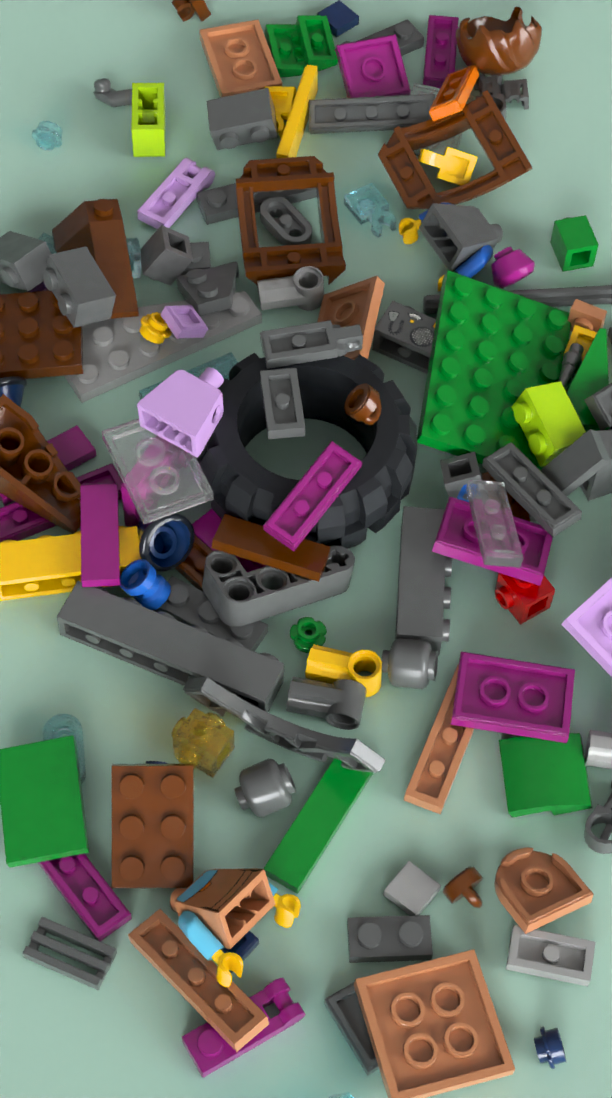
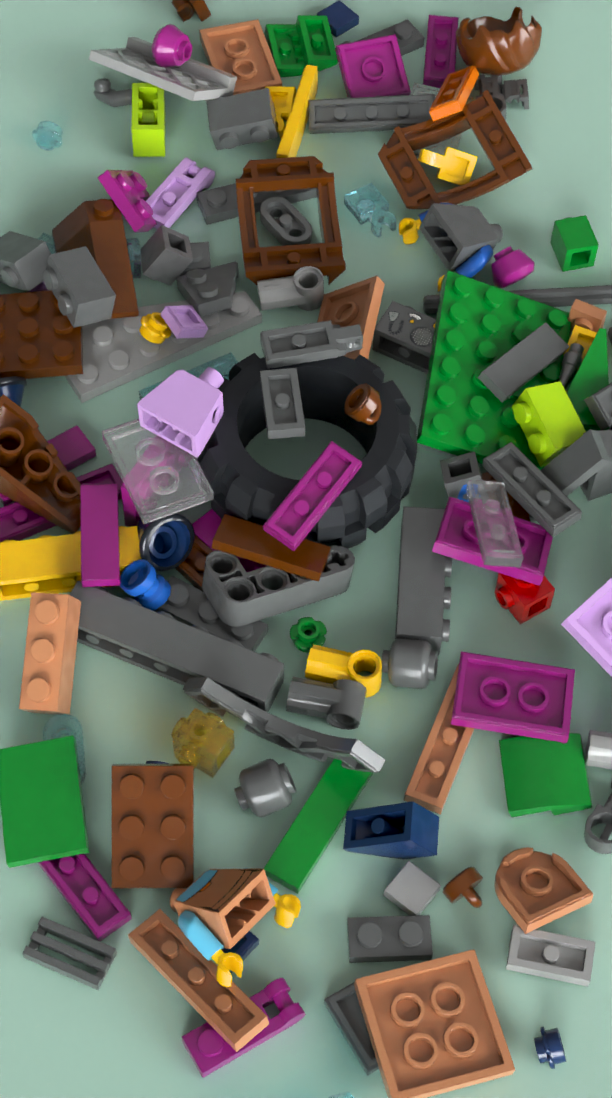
none -> nougat brick [19,592,81,716]
none -> light grey fence [89,37,237,101]
none -> magenta plate [98,170,157,233]
none -> magenta cone [152,24,192,68]
none -> dark blue slope [343,801,439,860]
none -> dark grey tile [478,322,570,403]

